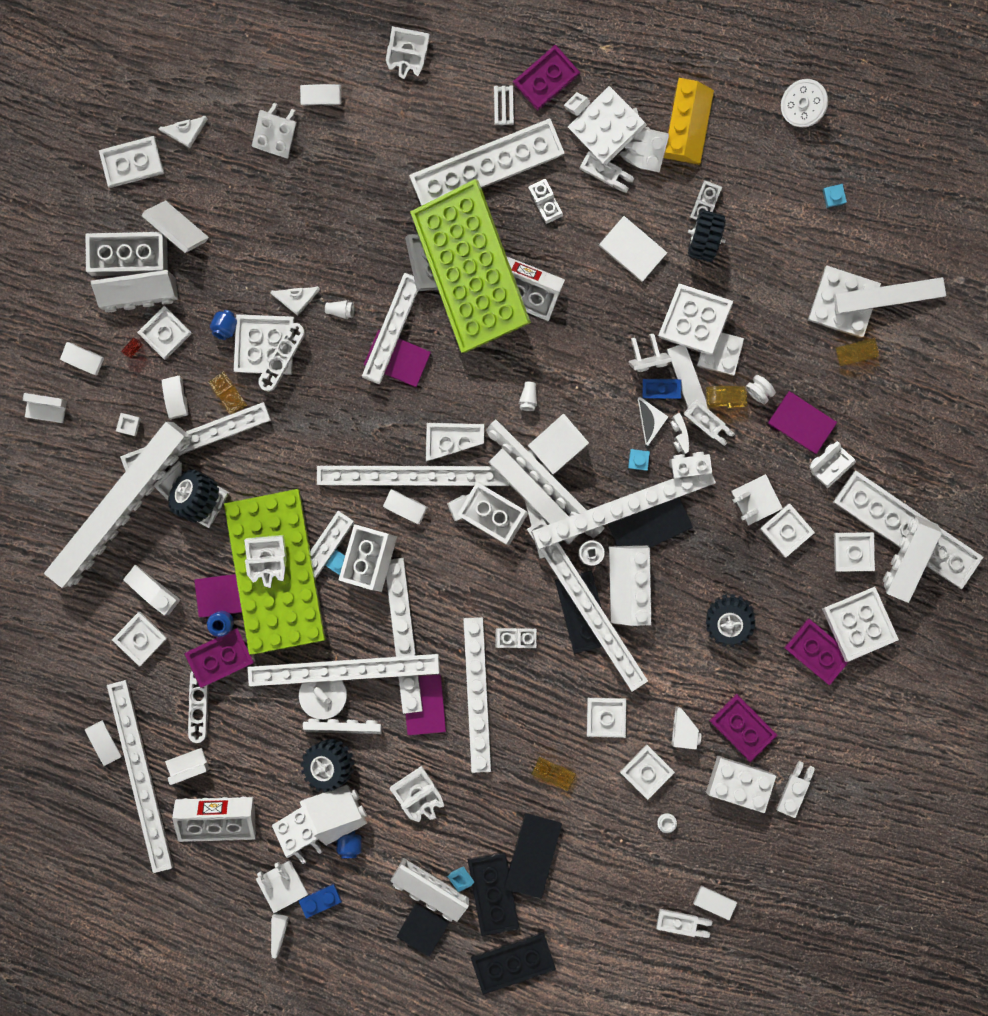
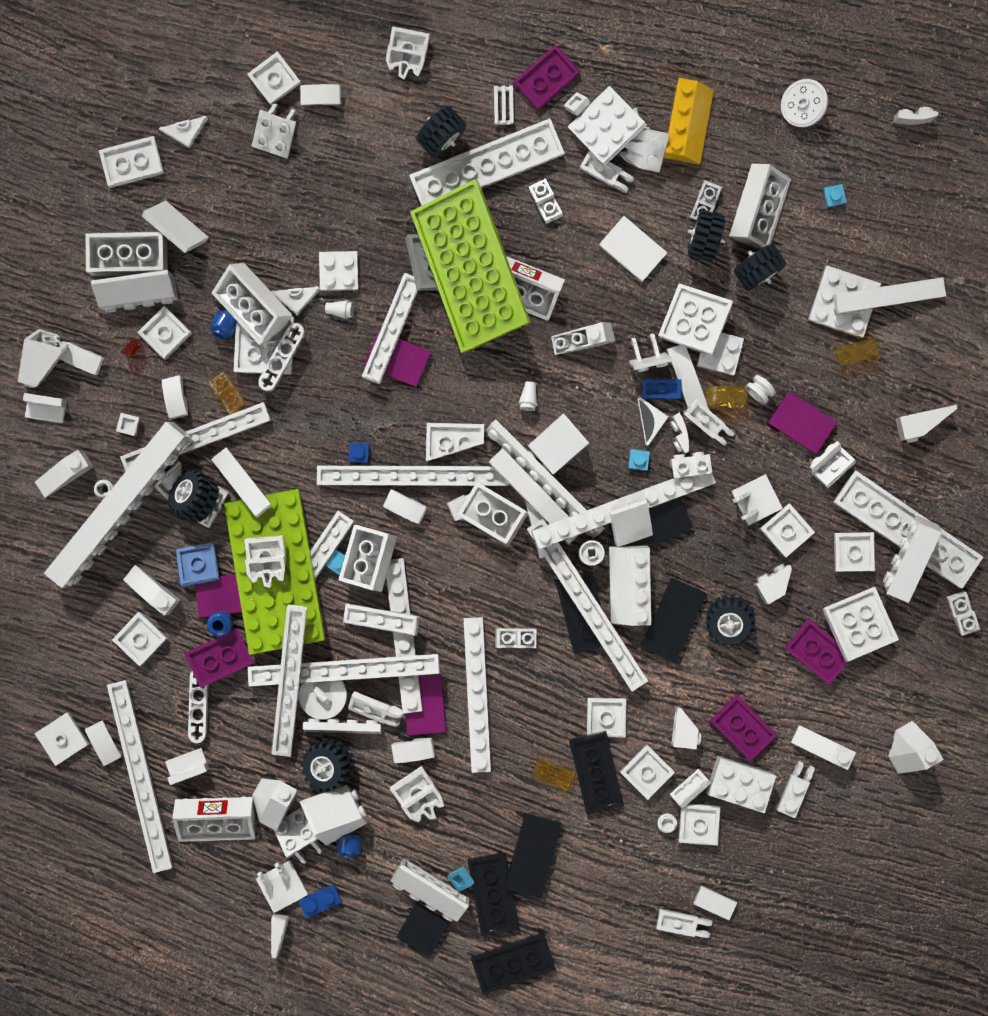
none -> white slope [18,329,68,388]
none -> white slope [35,450,94,498]
none -> white plate [35,712,89,766]
none -> white cone [94,480,113,499]
none -> medium blue plate [176,542,220,587]
none -> white tile [211,448,272,517]
none -> white slope [212,263,292,345]
none -> white plate [247,51,301,106]
none -> white slope [252,778,297,831]
none -> white plate [272,605,308,757]
none -> white plate [319,251,359,291]
none -> white tile [343,604,420,636]
none -> white hinge [348,691,403,727]
none -> blue plate [349,442,369,463]
none -> white slope [391,738,435,763]
none -> black wheel [416,106,467,158]
none -> white slope [551,322,615,355]
none -> black tile [569,730,624,814]
none -> white tile [609,500,653,547]
none -> black tile [640,578,706,663]
none -> white plate [670,769,711,809]
none -> white plate [678,804,720,846]
none -> white slope [729,164,791,249]
none -> black wheel [733,244,787,291]
none -> white slope [754,564,792,604]
none -> white slope [791,725,856,770]
none -> white slope [888,721,944,774]
none -> white slope [893,107,938,125]
none -> white slope [895,405,957,443]
none -> white slope [946,591,980,636]

